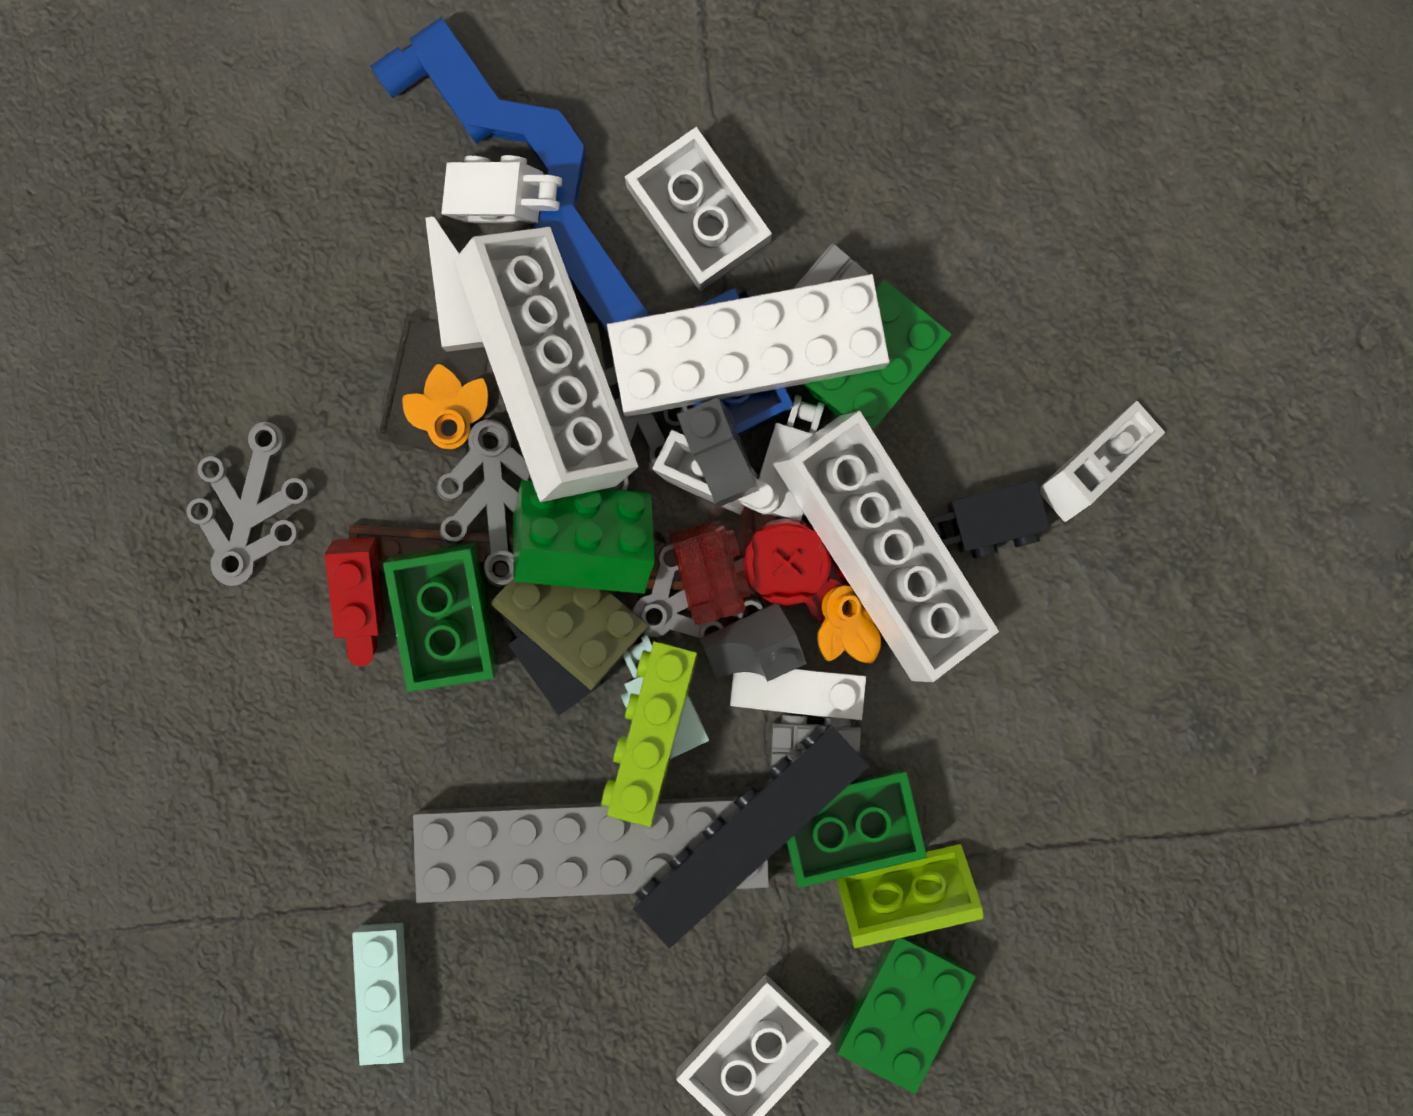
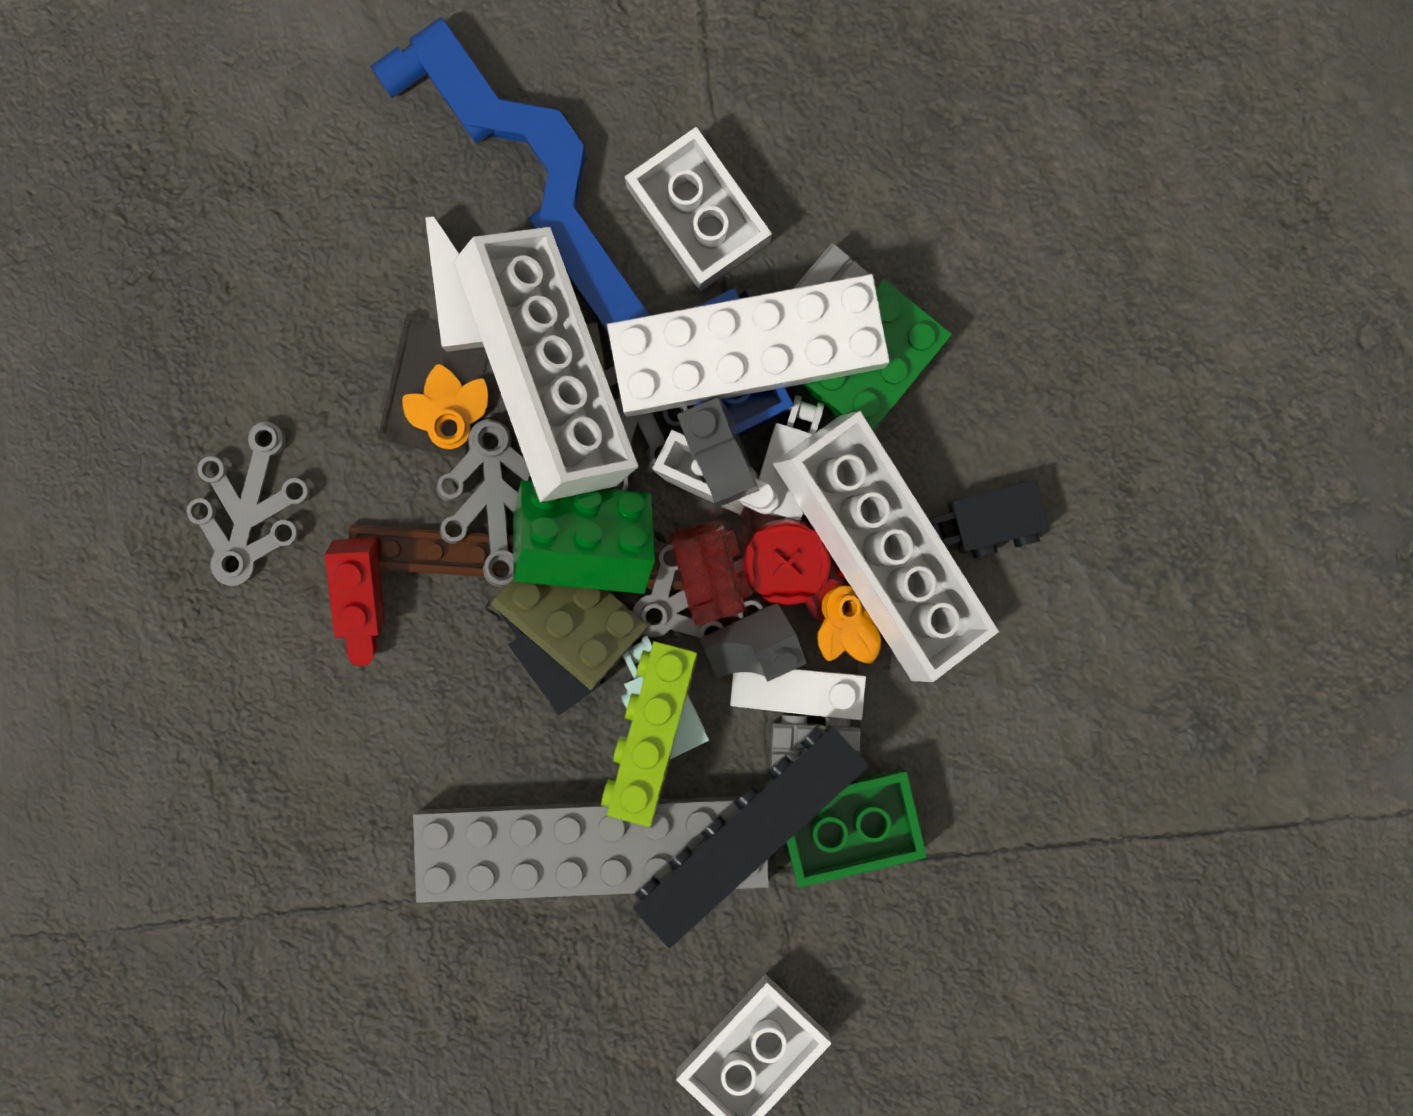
light aqua brick [352,923,411,1065] -> none
green brick [383,542,499,692] -> none
white brick [441,155,562,223] -> none
green brick [834,936,976,1095] -> none
lime plate [836,844,984,949] -> none
white slope [1039,401,1165,522] -> none

